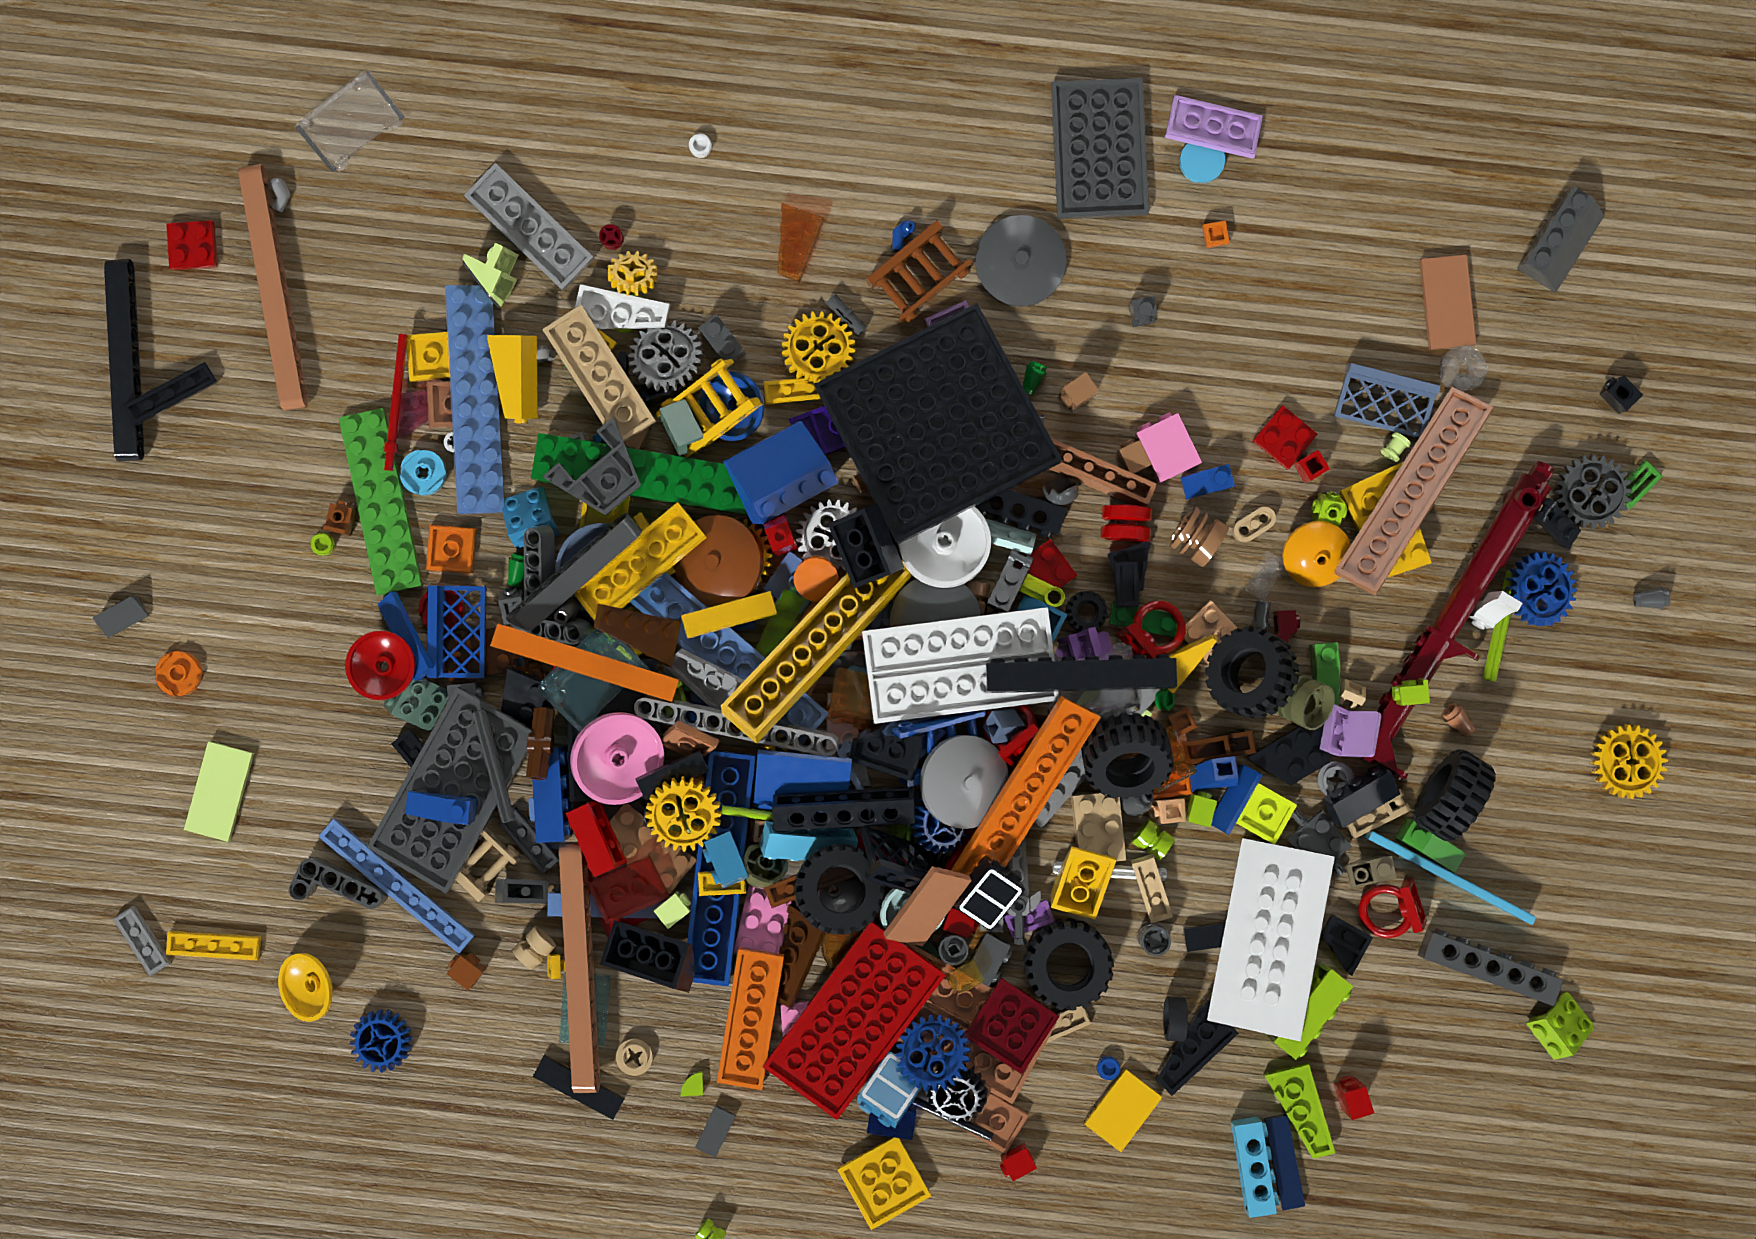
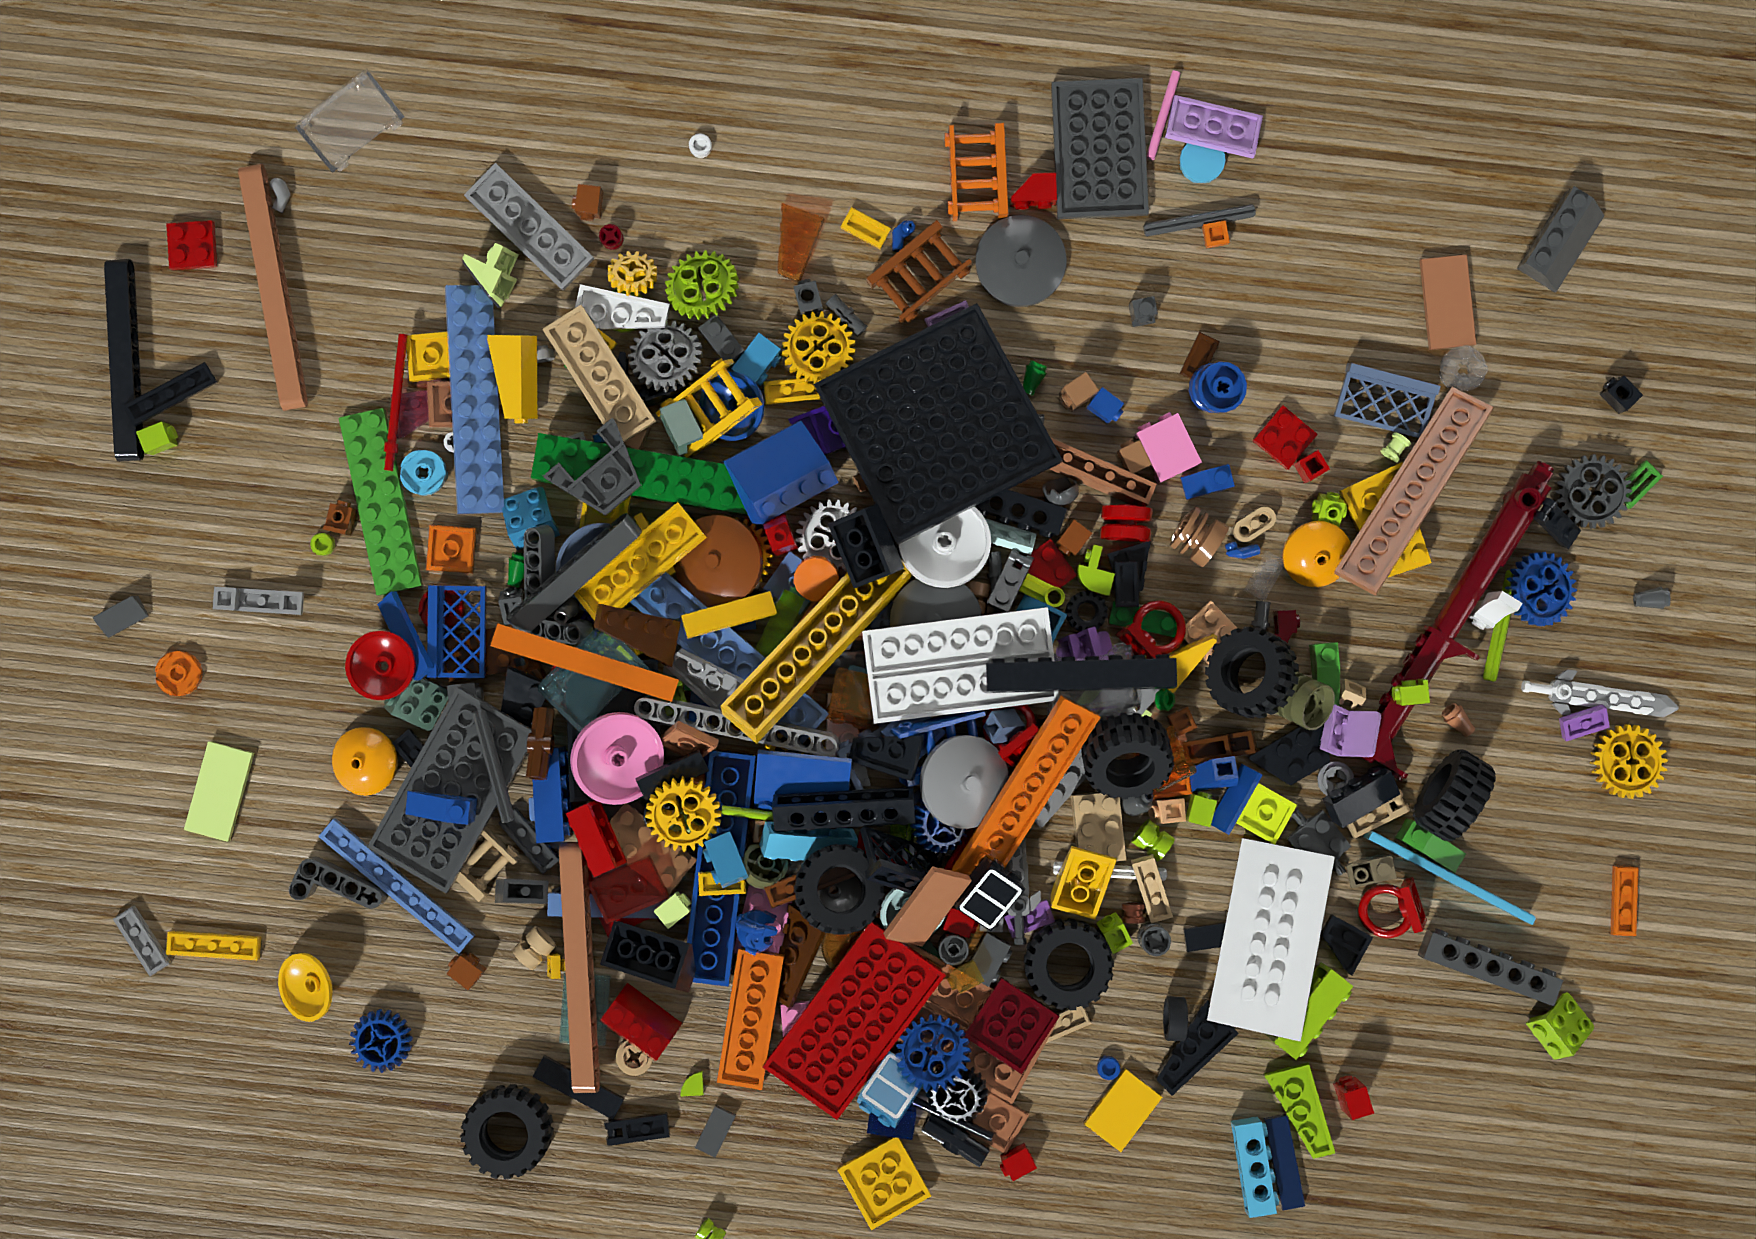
none -> lime brick [136,422,178,455]
none -> light grey slope [213,586,304,615]
none -> light orange dish [332,727,398,796]
none -> black tyre [460,1084,554,1180]
none -> dark orange brick [572,184,604,221]
none -> red slope [600,983,683,1061]
none -> black plate [604,1112,671,1146]
none -> lime gear [665,250,739,320]
none -> dark azure brick [731,333,782,386]
none -> blue helmet [736,909,778,956]
none -> dark grey brick [793,279,823,317]
none -> yellow tile [841,207,891,250]
none -> black piece [921,1113,990,1168]
none -> orange fence [944,123,1008,221]
none -> dark grey pin [987,552,1003,594]
none -> red slope [1010,173,1057,210]
none -> dark orange brick [1056,520,1092,557]
none -> lime brick [1076,545,1115,597]
none -> blue brick [1087,387,1124,424]
none -> lime bracket [1096,912,1133,954]
none -> copper wheel [1122,902,1145,924]
none -> dark grey axle [1143,204,1256,237]
none -> bright pink bar [1146,70,1181,160]
none -> reddish brown tile [1179,332,1220,379]
none -> blue wheel [1189,362,1247,413]
none -> blue arm [1225,541,1260,559]
none -> sword [1521,669,1679,717]
none -> medium lavender plate [1559,704,1610,741]
none -> orange tile [1610,866,1638,936]

